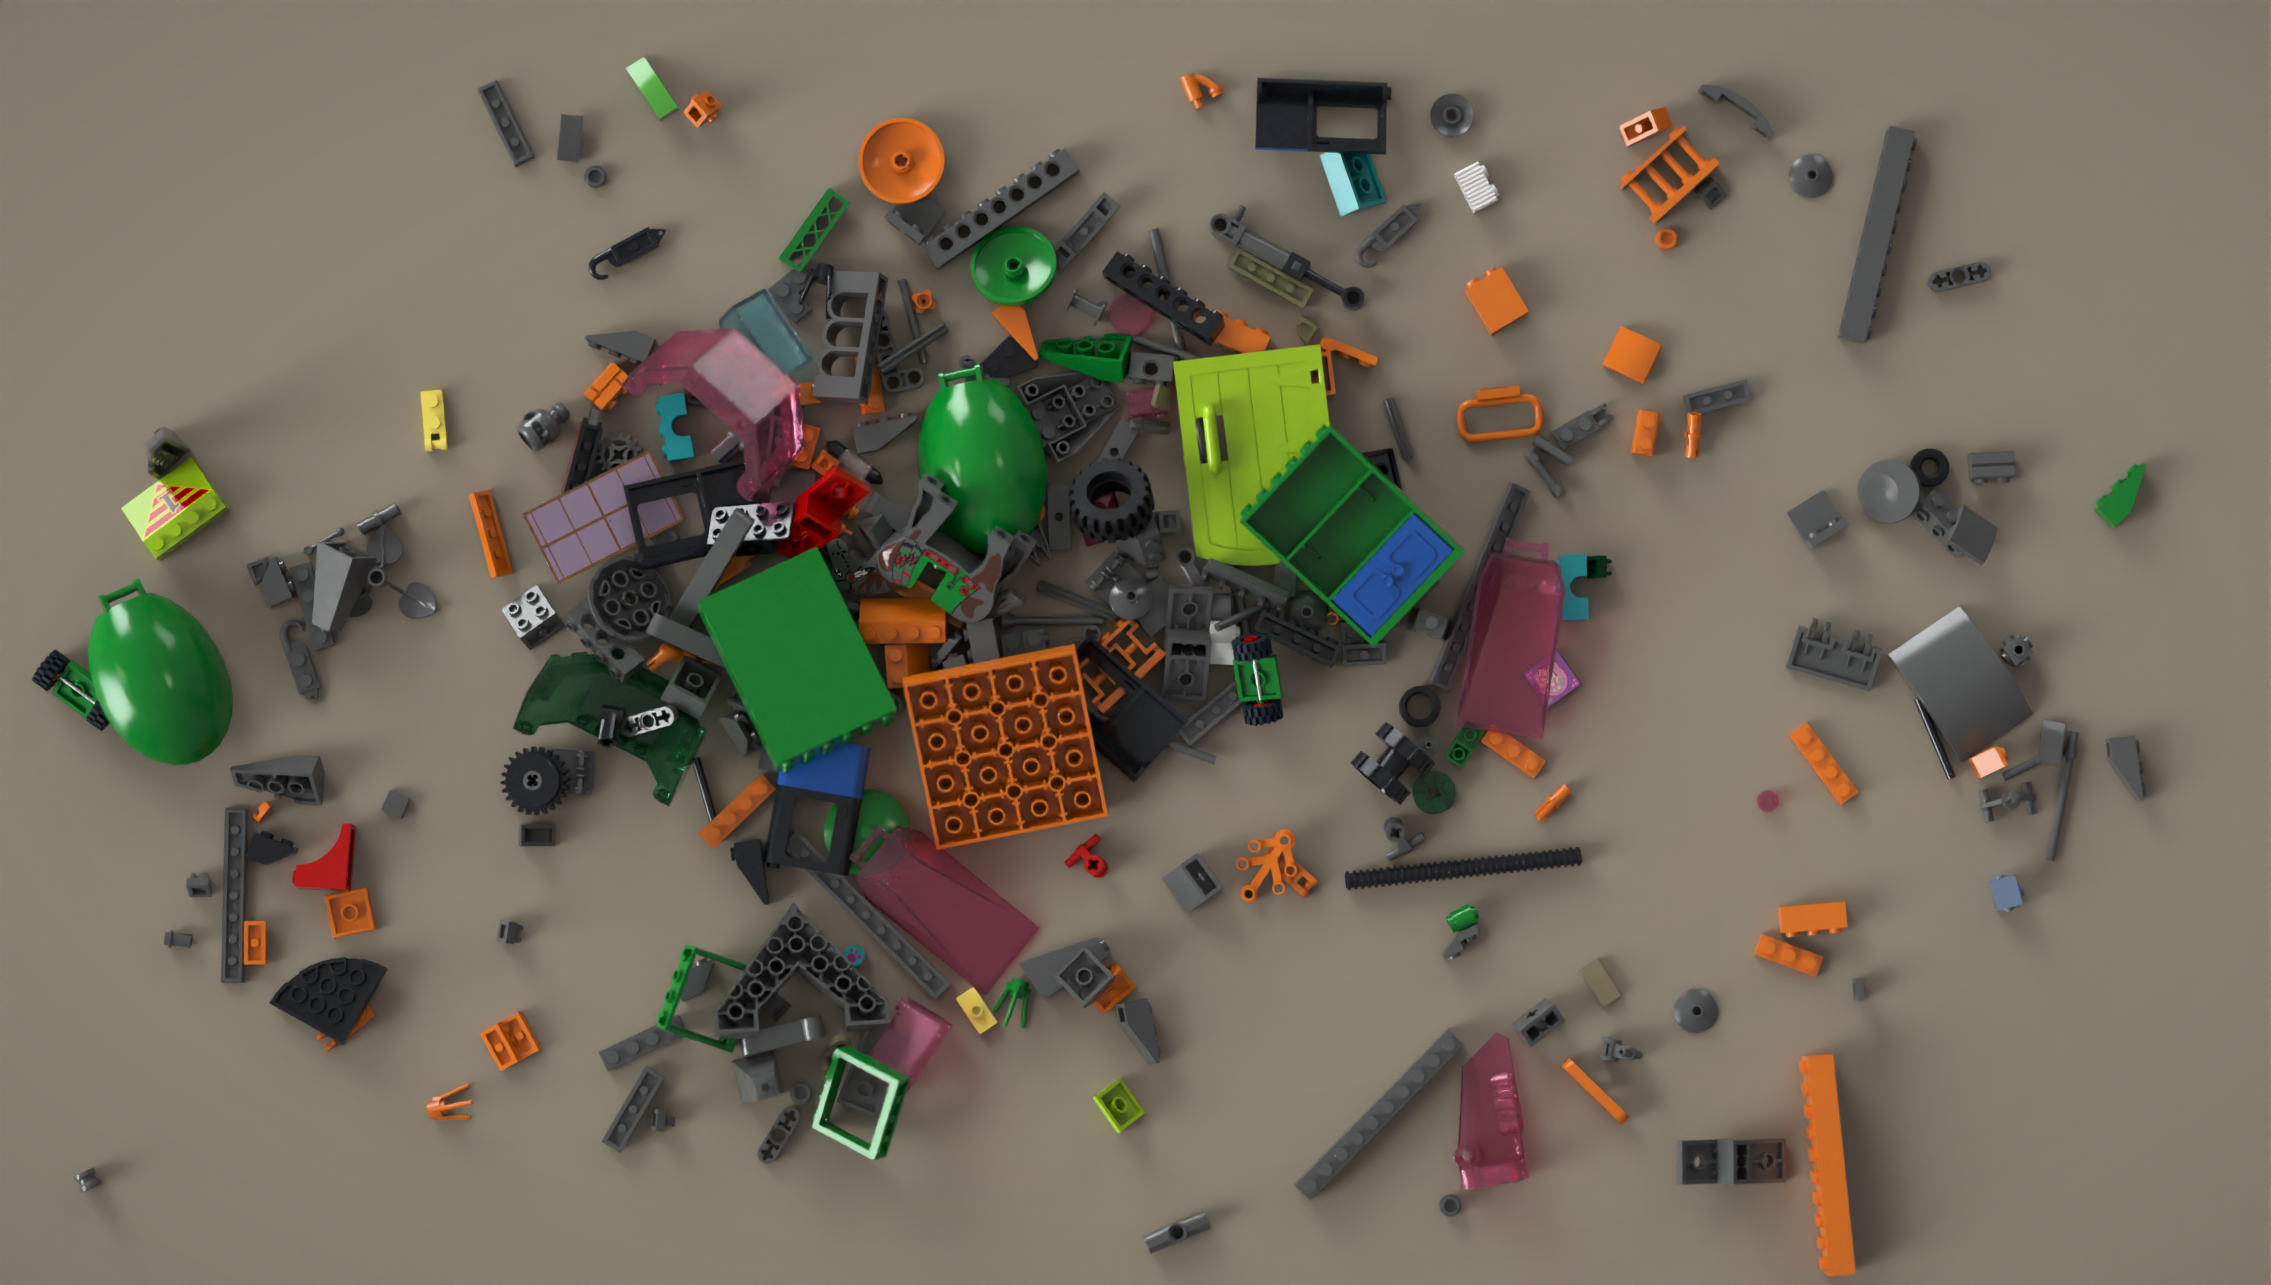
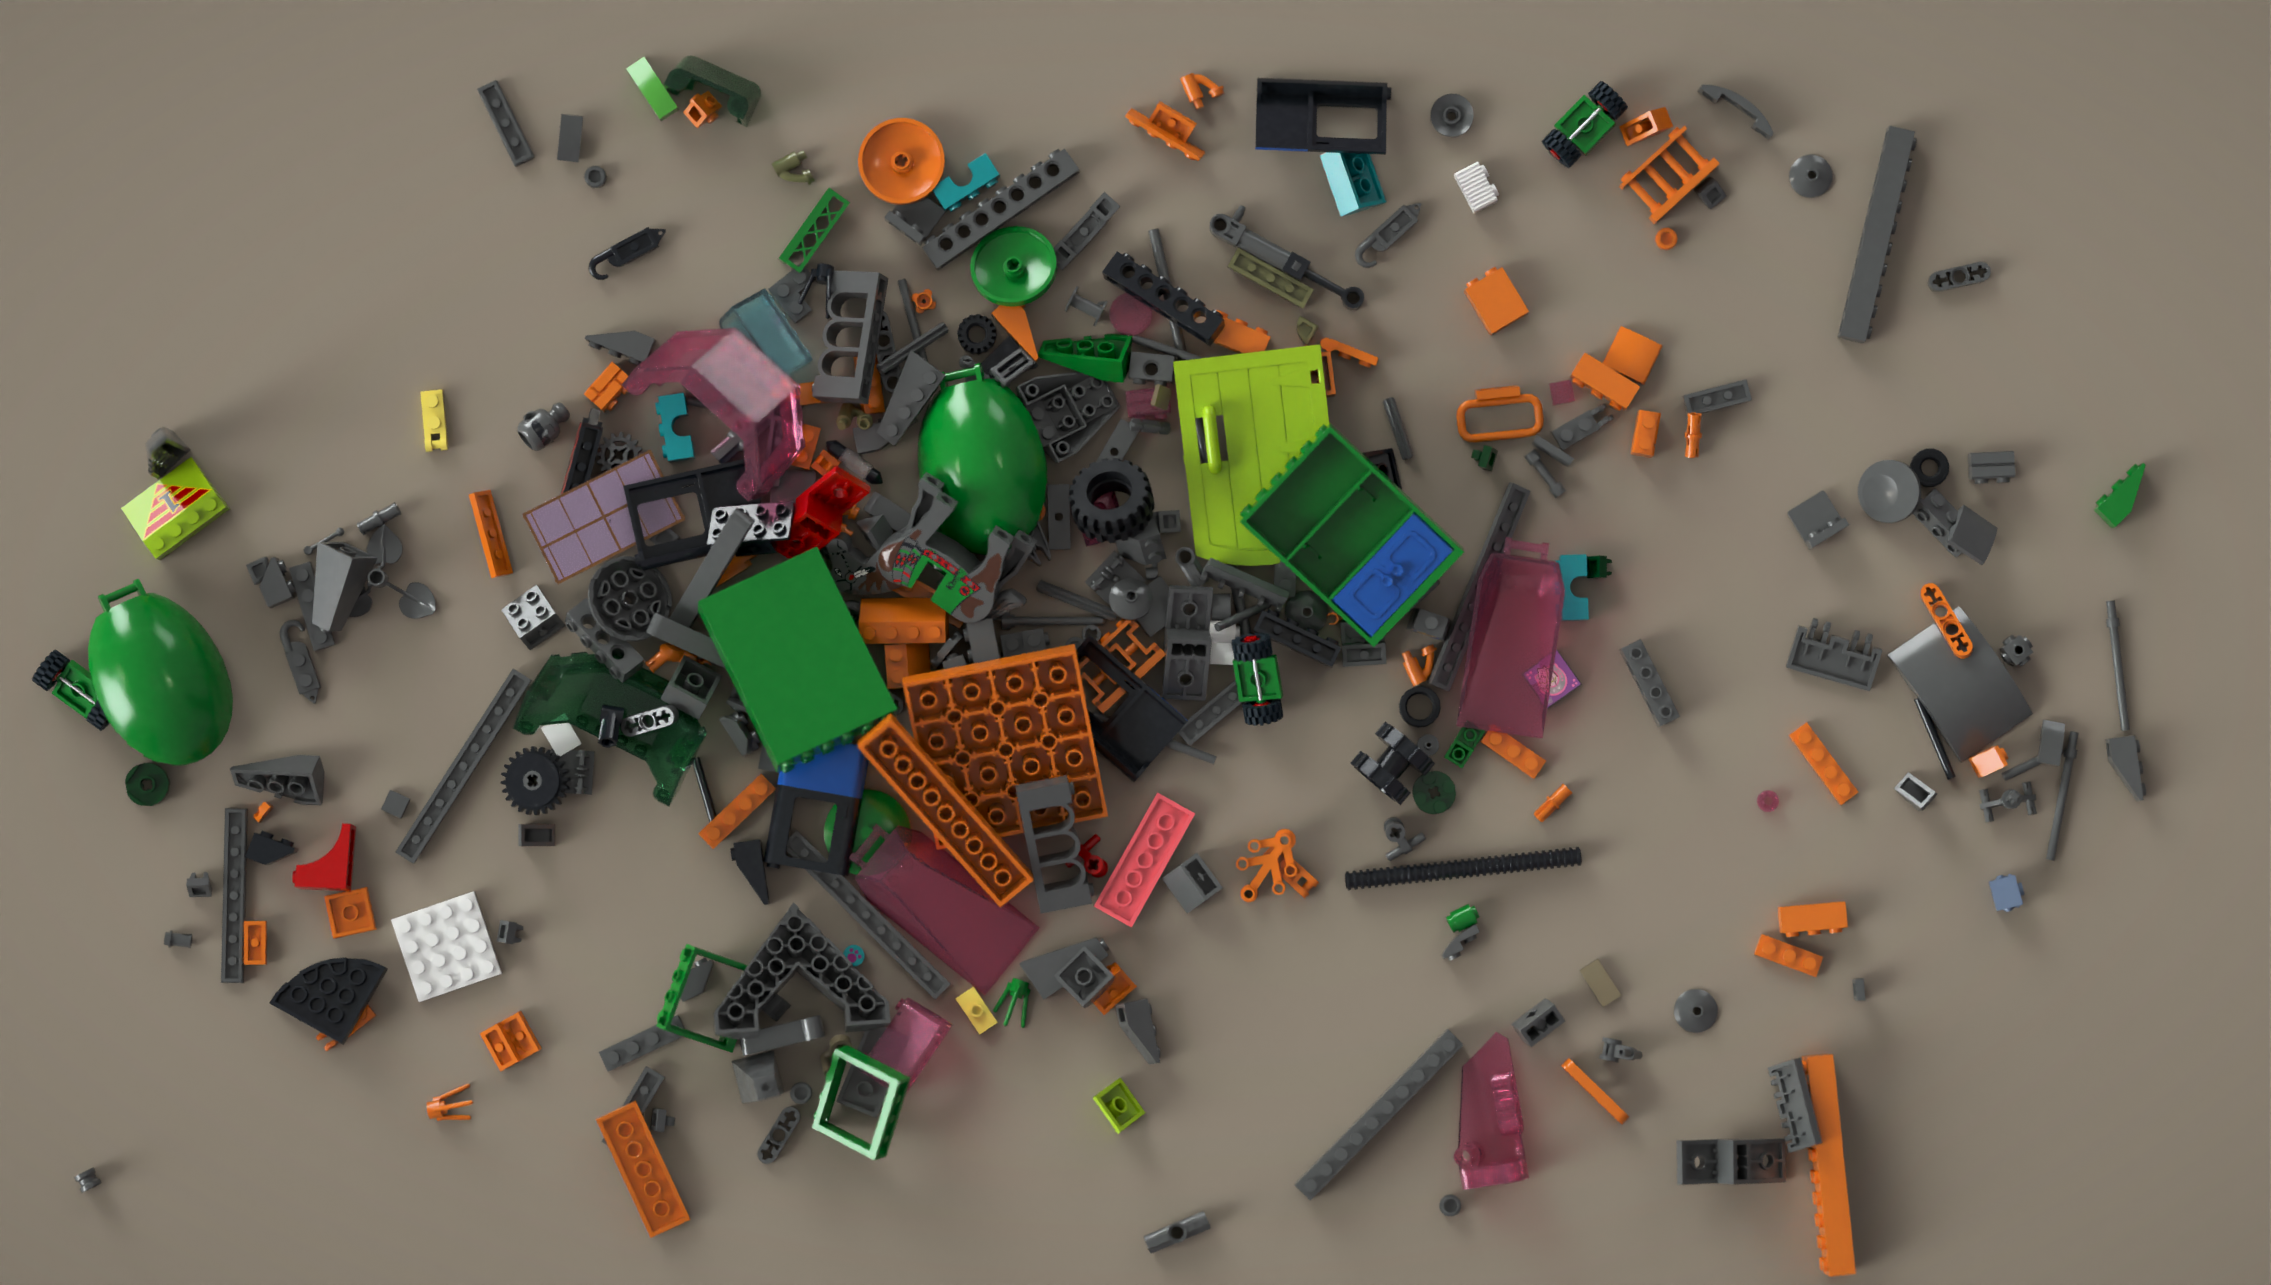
none -> dark green plate [125,763,170,806]
none -> white plate [391,891,502,1002]
none -> dark grey plate [395,669,532,864]
none -> white sticker [541,715,582,756]
none -> orange plate [596,1100,691,1238]
none -> clear green windscreen [664,55,761,127]
none -> olive plant [771,150,815,185]
none -> olive plant [836,403,873,430]
none -> orange brick [857,713,1034,908]
none -> dark grey wing [877,350,946,446]
none -> teal arch [933,153,1000,212]
none -> black tyre [957,314,997,355]
none -> dark grey tile [989,347,1036,388]
none -> dark grey fence [1015,775,1095,914]
none -> coral plate [1094,792,1195,928]
none -> orange bracket [1125,101,1205,161]
none -> orange plant [1402,644,1437,687]
none -> dark green tile [1471,445,1498,472]
none -> plate [1541,81,1628,168]
none -> clear pink tile [1549,380,1575,405]
none -> orange brick [1569,353,1640,411]
none -> dark grey brick [1619,639,1680,727]
none -> dark grey hinge [1768,1058,1822,1153]
none -> dark grey slope [1894,772,1938,811]
none -> orange beam [1920,583,1973,659]
none -> dark grey bar [2106,600,2130,731]

